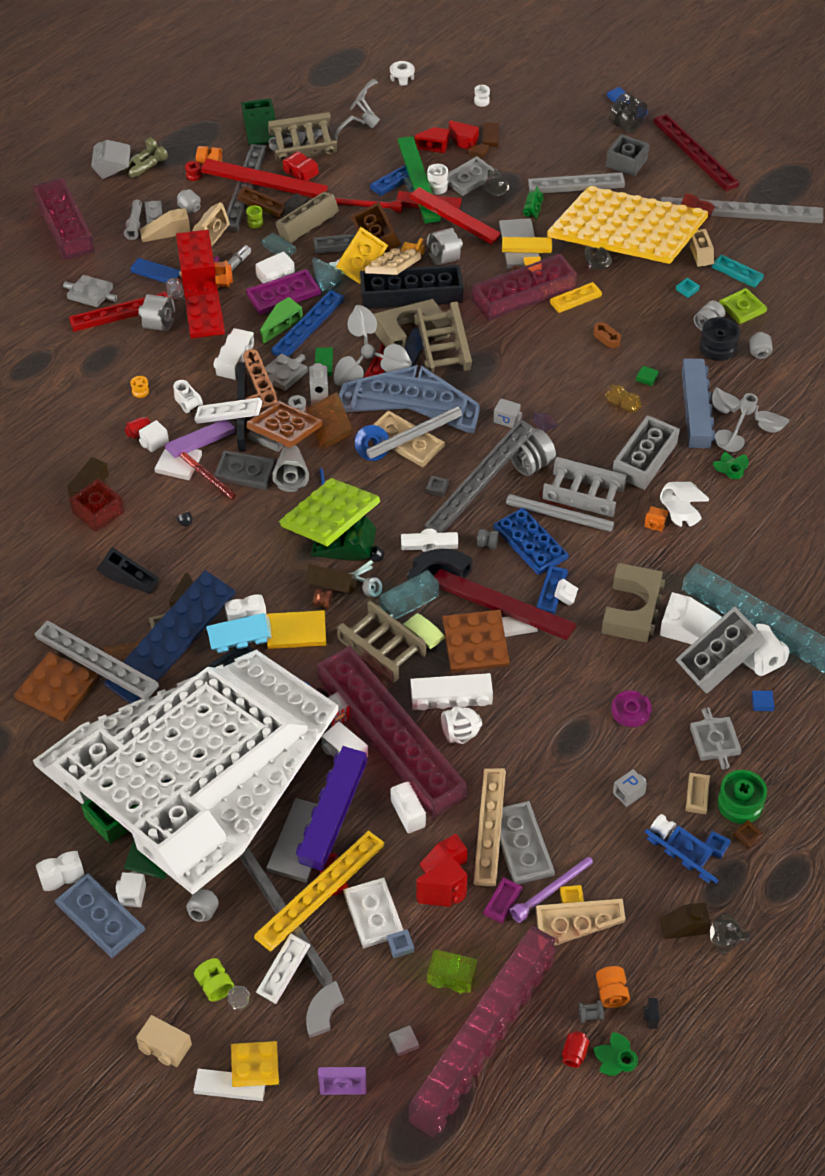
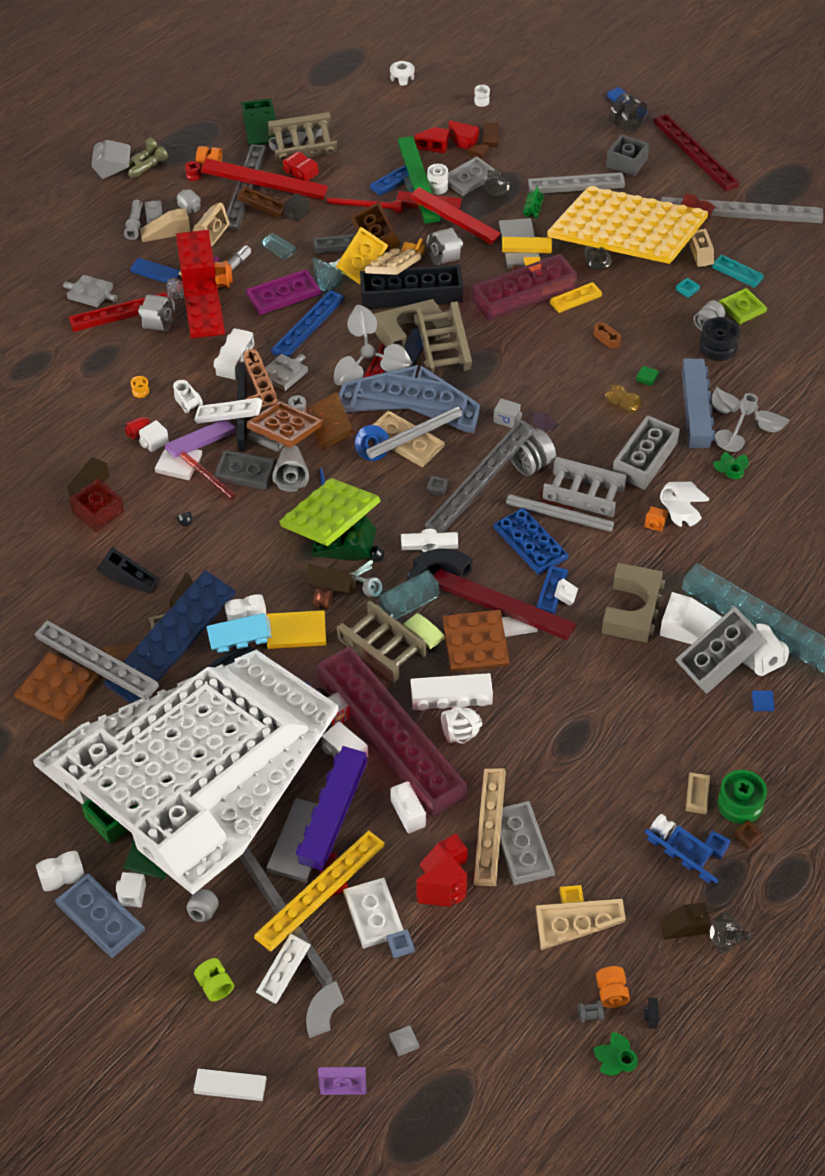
clear pink brick [32,178,95,260] -> none
tan brick [136,1015,192,1067] -> none
clear tile [228,986,250,1009] -> none
yellow plate [231,1041,279,1087] -> none
lime wheel [246,205,263,229] -> none
white brick [255,251,295,283] -> none
bright green slope [260,297,303,344] -> none
dark tan brick [275,192,339,243] -> none
light grey torso [309,363,329,407] -> none
green tile [315,347,333,376] -> none
light grey plant [334,78,380,141] -> none
clear pink brick [409,925,556,1138] -> none
clear neon green brick [427,949,477,993] -> none
dark grey wheel [477,529,499,550] -> none
magenta tile [483,877,522,924] -> none
medium lavender piece [509,857,593,923] -> none
red brick [562,1031,590,1068] -> none
magenta tile [611,690,652,727] -> none
light grey brick [613,769,647,807] -> none
light grey plate [690,707,741,770] -> none
light grey head [749,332,773,359] -> none

